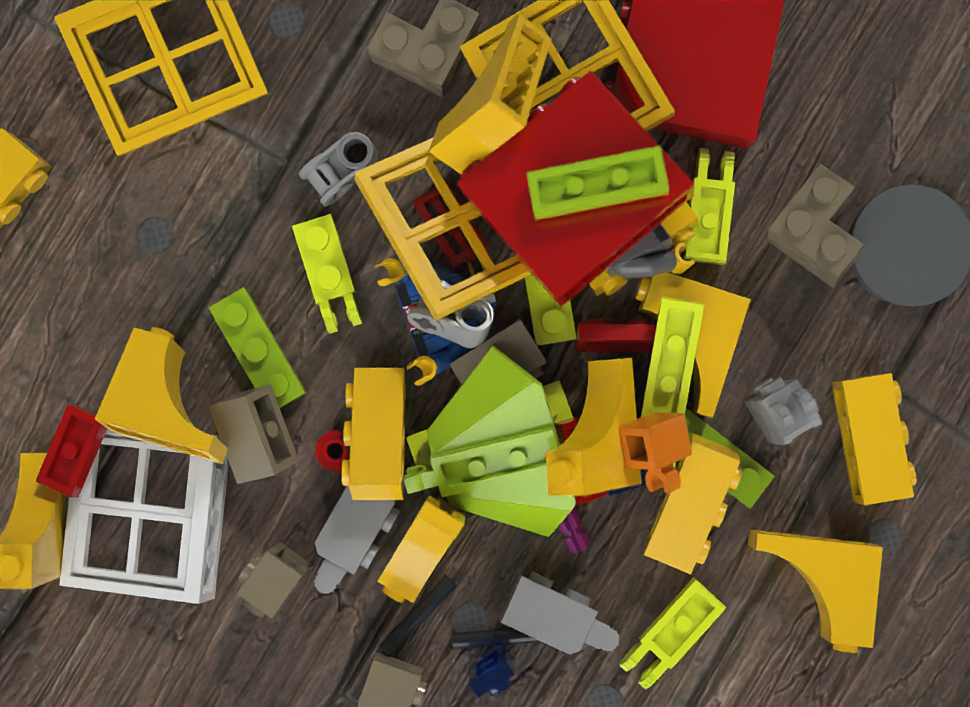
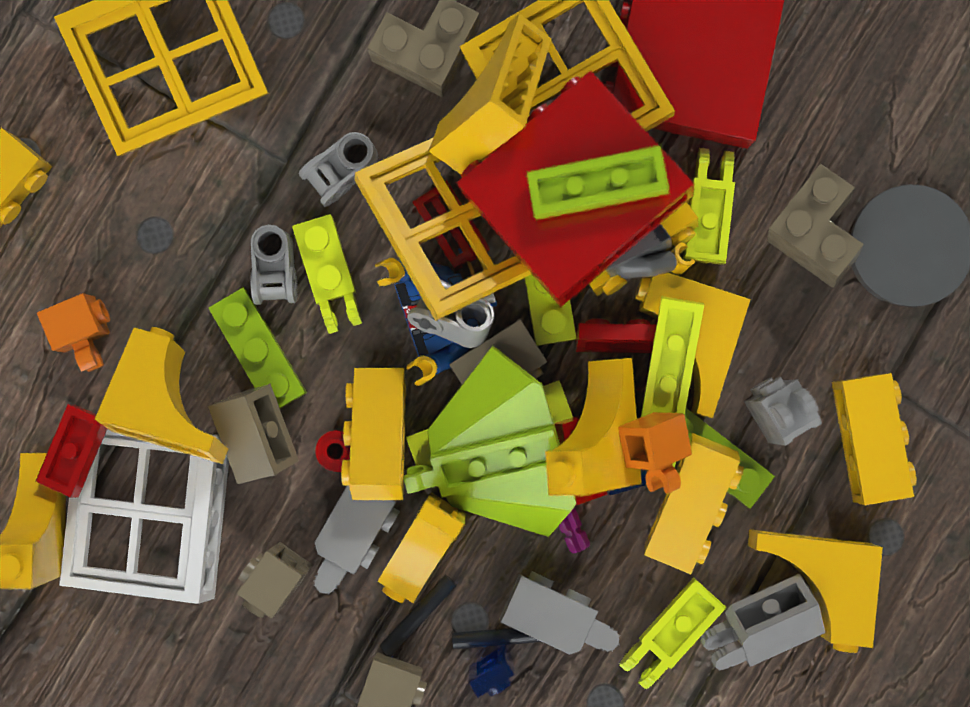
none -> orange brick [37,293,110,372]
none -> light grey piece [251,225,297,305]
none -> light grey hinge [700,574,826,671]

